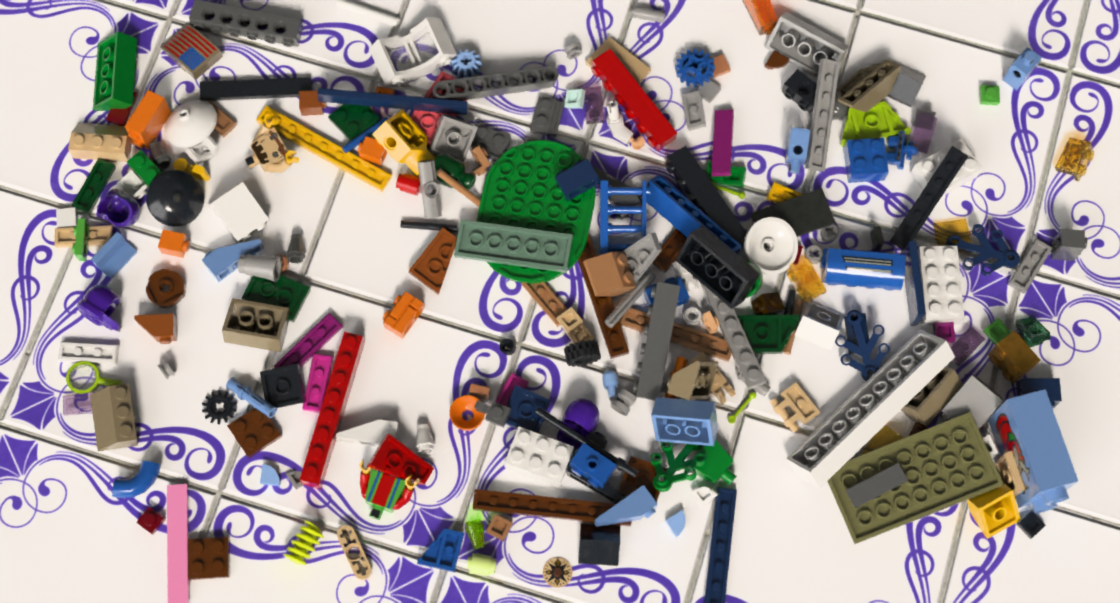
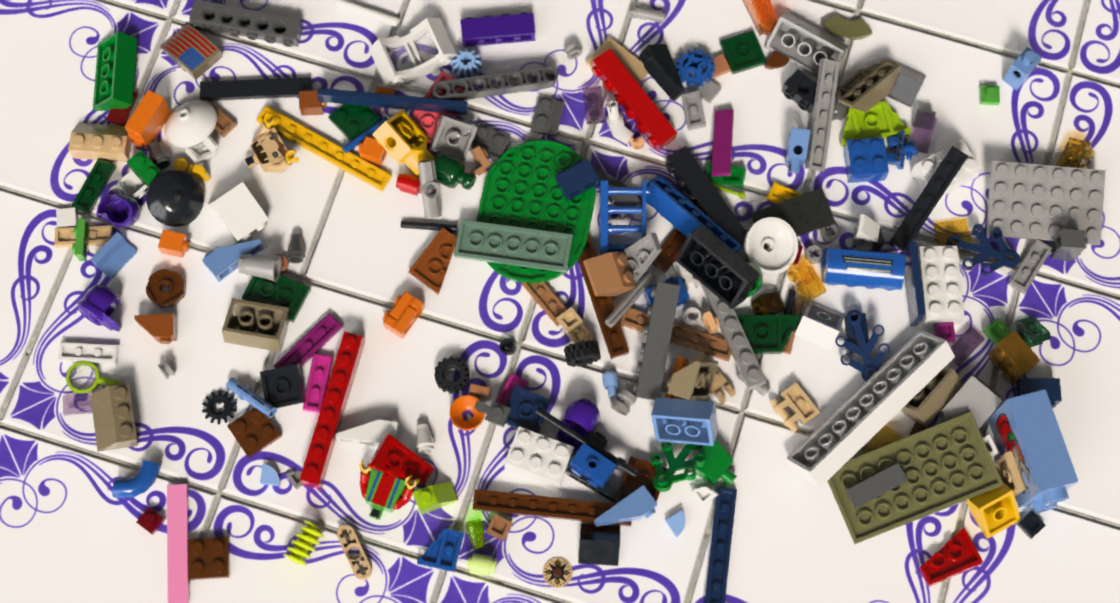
medium nougat bar [436,169,481,207] -> none
light aqua tile [564,89,585,109] -> none
lime hinge [728,392,756,424] -> none
none -> lime slope [413,482,458,515]
none -> black tyre [434,356,470,394]
none -> dark purple brick [460,12,535,47]
none -> black slope [639,44,685,101]
none -> dark green tile [719,30,767,75]
none -> olive tile [822,14,873,40]
none -> white slope [852,214,880,246]
none -> red wing [919,527,983,587]
none -> light grey plate [985,160,1106,246]

